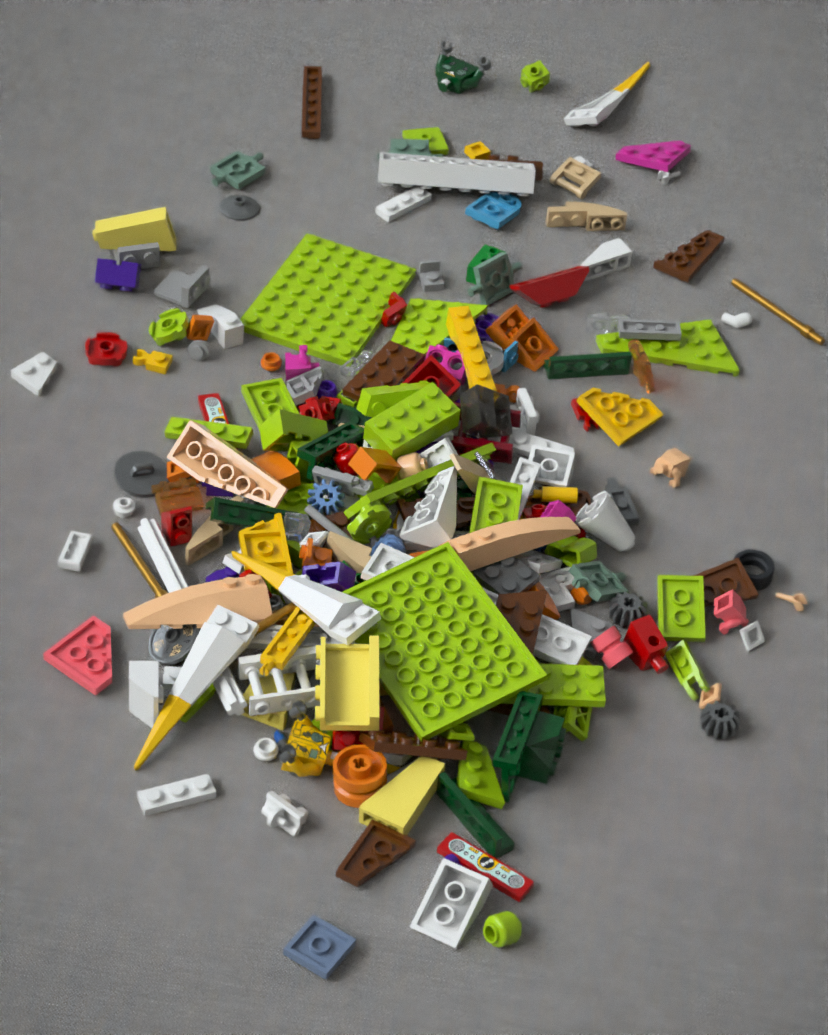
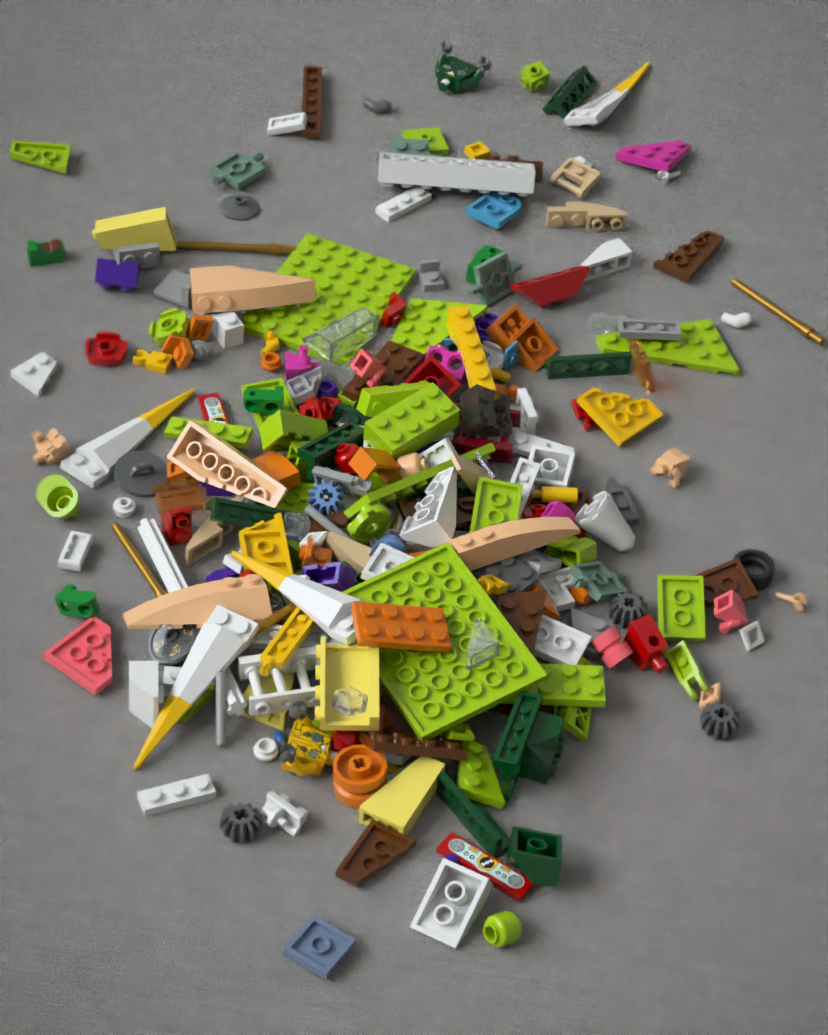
none -> lime wing [10,140,71,174]
none -> green leg [26,239,67,267]
none -> light nougat piece [31,428,71,465]
none -> lime piece [36,474,80,519]
none -> green leg [54,584,100,618]
none -> white plate [60,388,195,488]
none -> orange bracket [162,335,194,370]
none -> pearl gold bar [176,240,295,255]
none -> light nougat wedge [190,265,316,314]
none -> light grey bar [216,671,226,745]
none -> dark grey gear [219,800,262,844]
none -> green leg [243,386,284,414]
none -> yellow arm [260,331,280,357]
none -> white plate [267,112,307,136]
none -> clear slope [302,307,378,362]
none -> clear slope [332,687,368,717]
none -> coral piece [350,348,386,387]
none -> orange plate [351,601,451,653]
none -> dark grey arm [363,98,392,114]
none -> clear slope [466,617,499,670]
none -> yellow plate [477,574,510,596]
none -> yellow arm [490,368,511,383]
none -> dark green slope [506,826,562,887]
none -> dark green fence [542,65,597,120]

